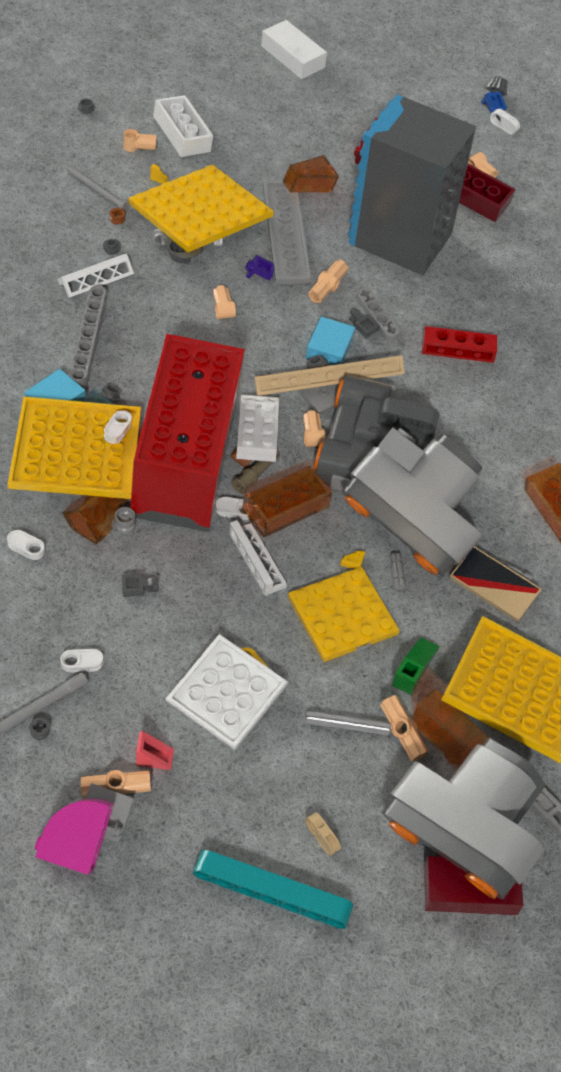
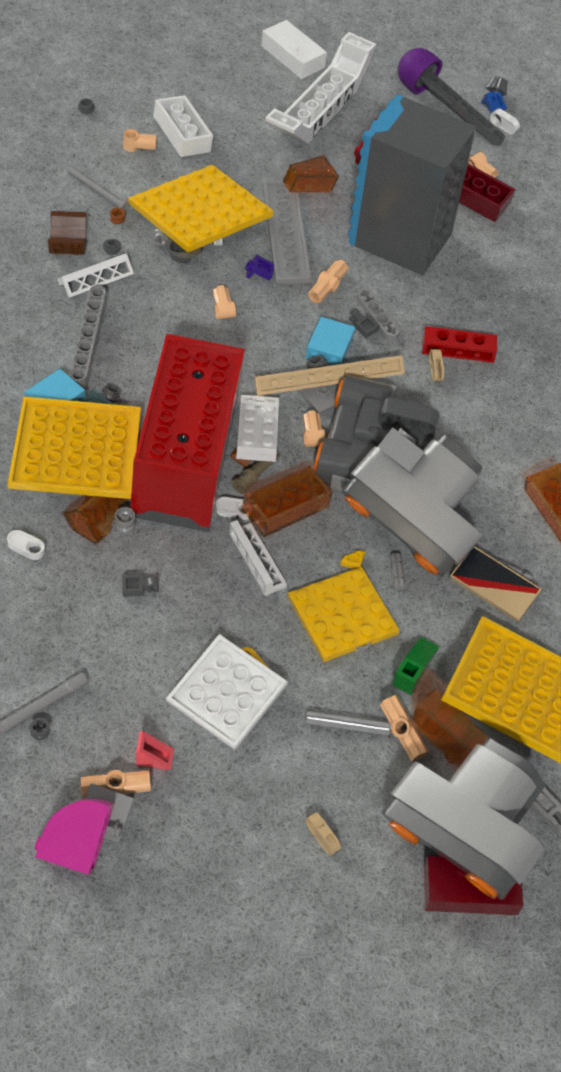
white piece [60,649,104,672] -> none
white piece [104,411,132,444] -> none
yellow tile [150,164,168,184] -> none
teal beam [193,850,354,929] -> none
none -> reddish brown panel [48,211,87,255]
none -> white slope [265,32,376,144]
none -> piece [398,48,505,146]
none -> tan piece [429,349,444,381]

